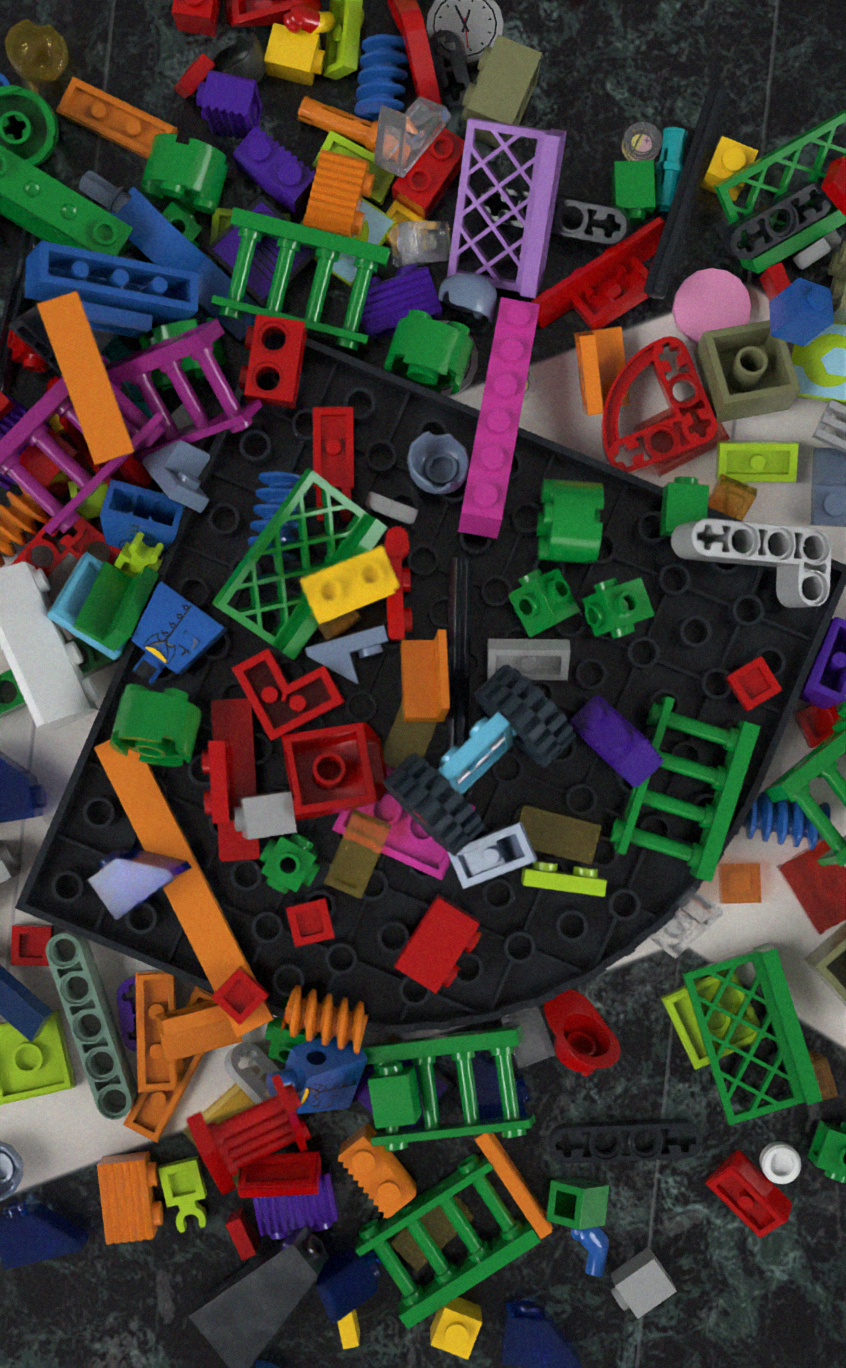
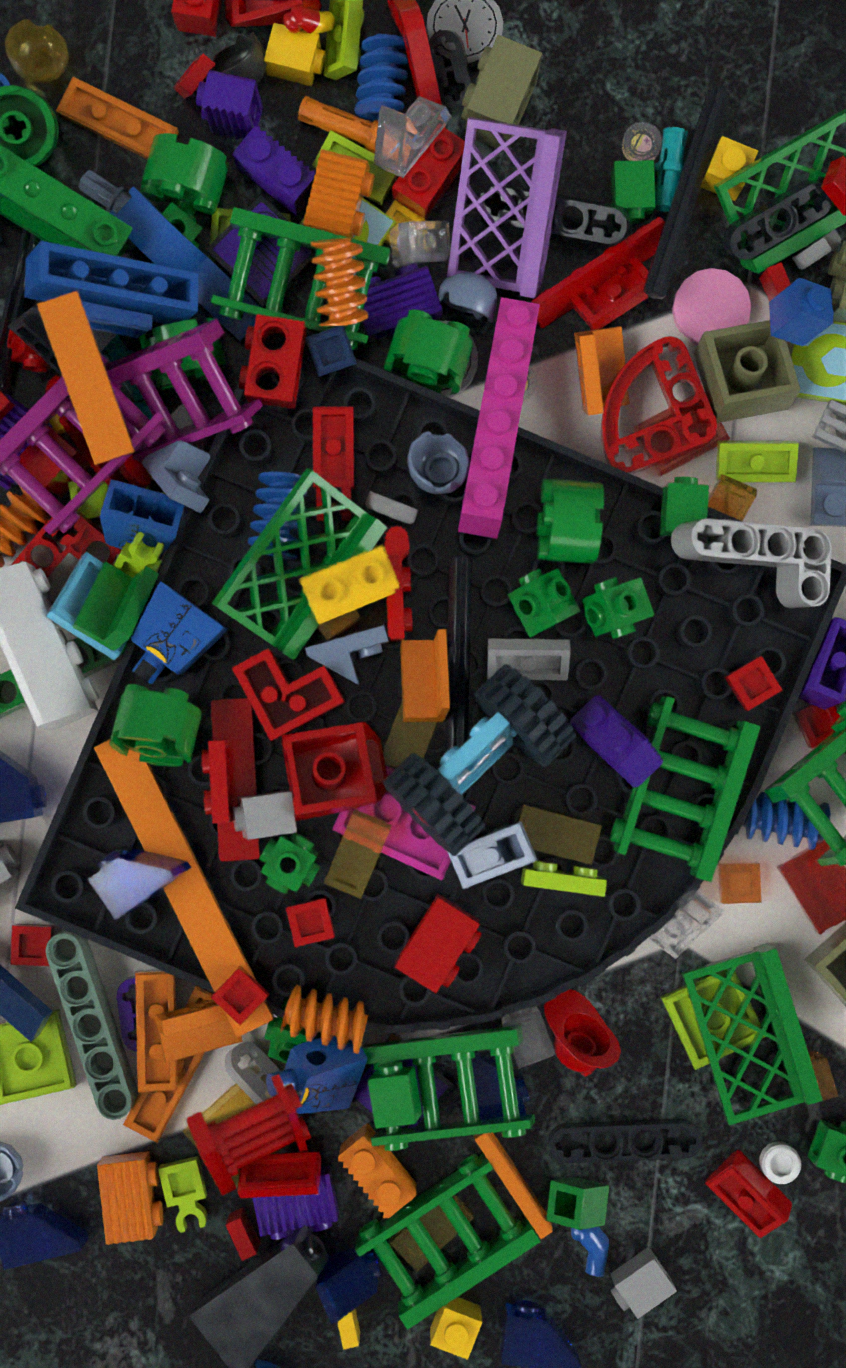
none -> dark blue tile [306,326,357,377]
none -> orange piece [311,238,369,326]

